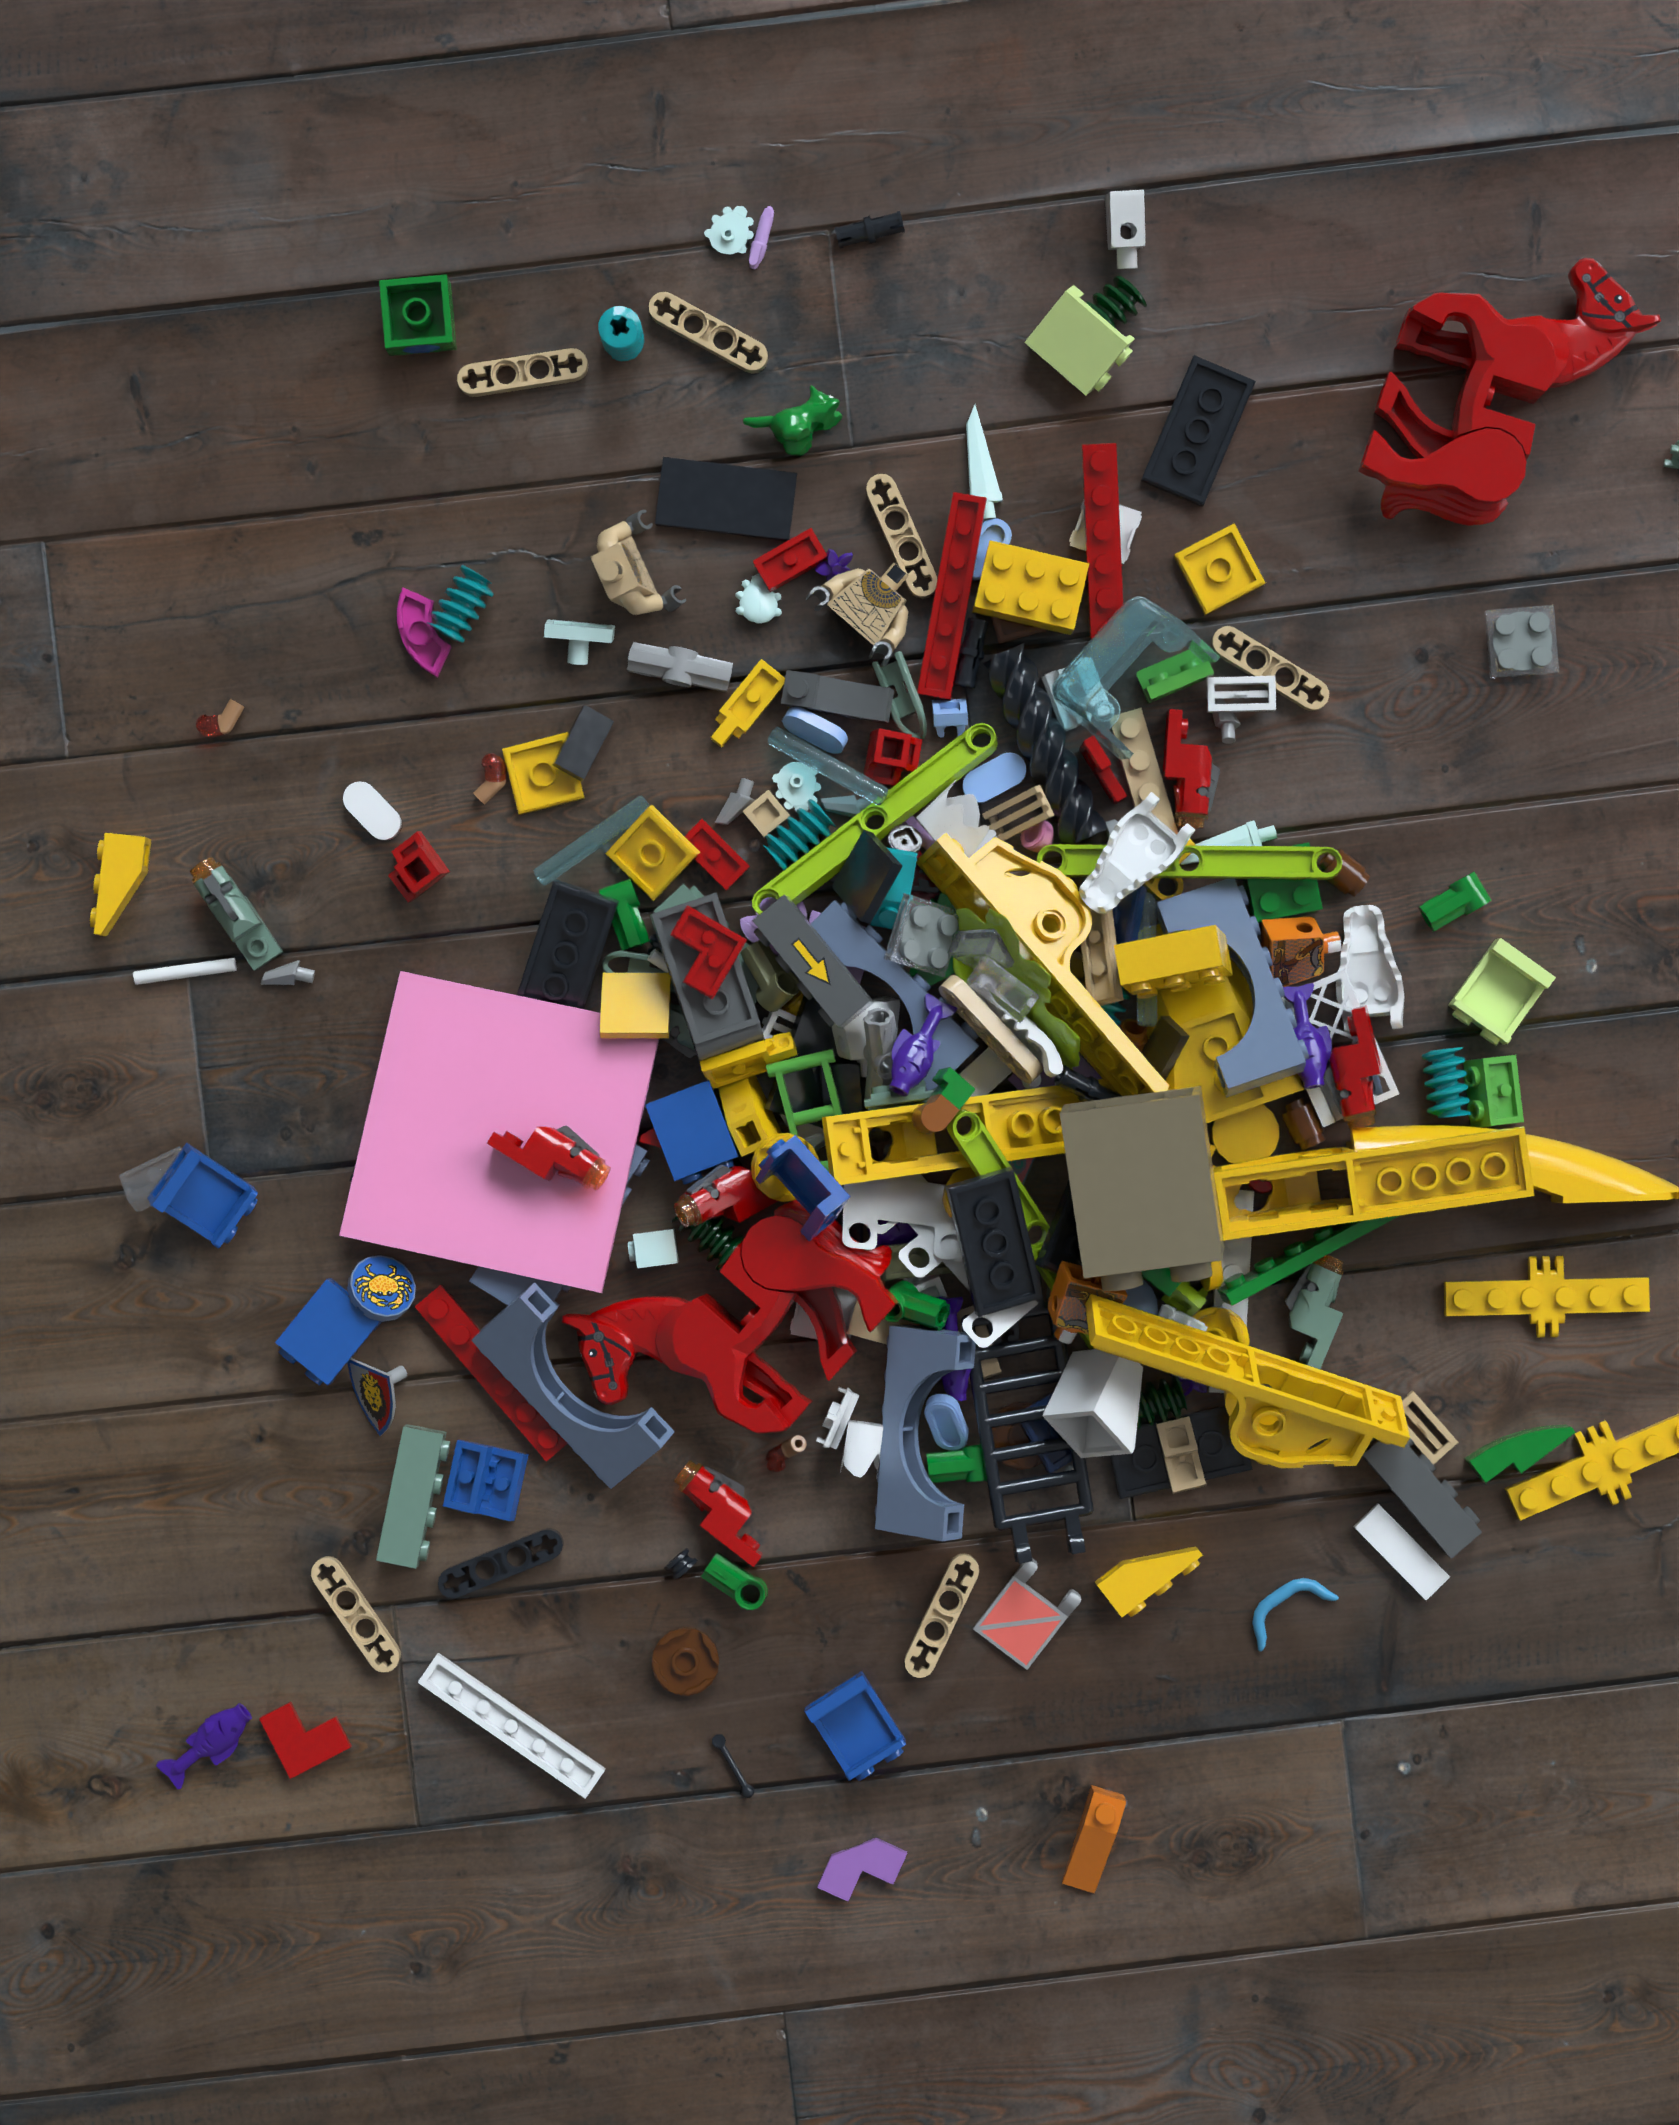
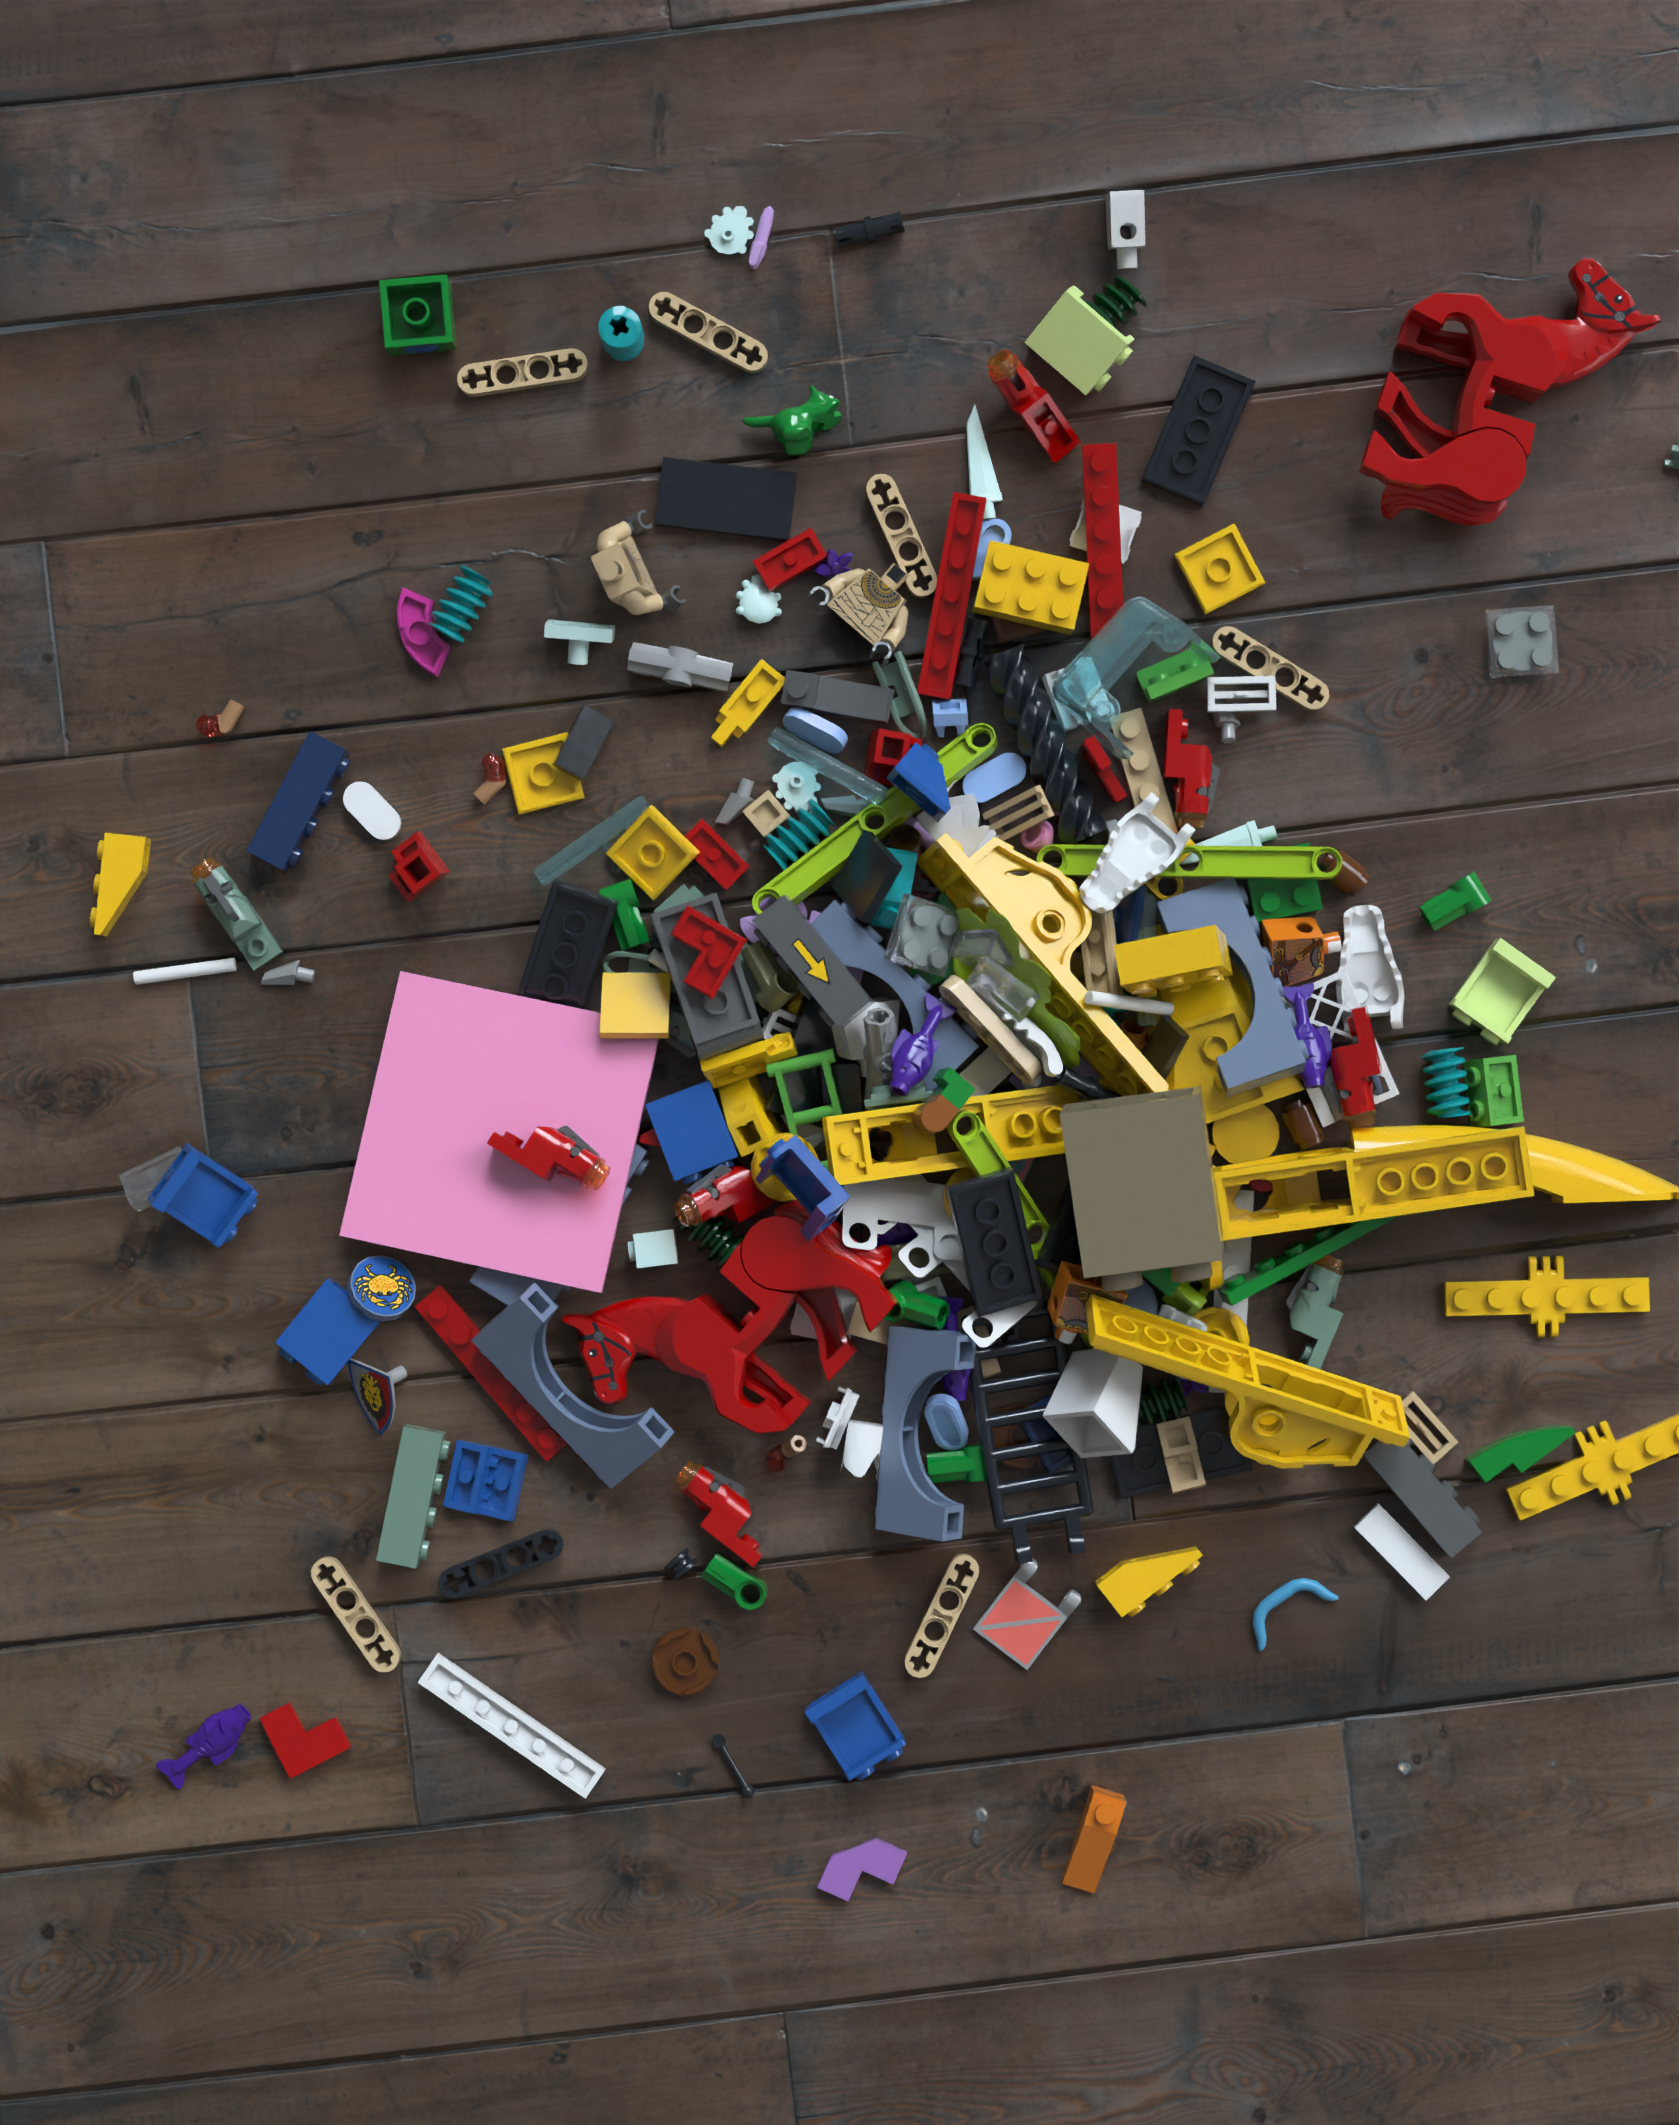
none -> dark blue brick [246,731,351,872]
none -> blue slope [886,743,951,822]
none -> red plate [987,350,1081,463]
none -> white bar [1085,991,1174,1016]

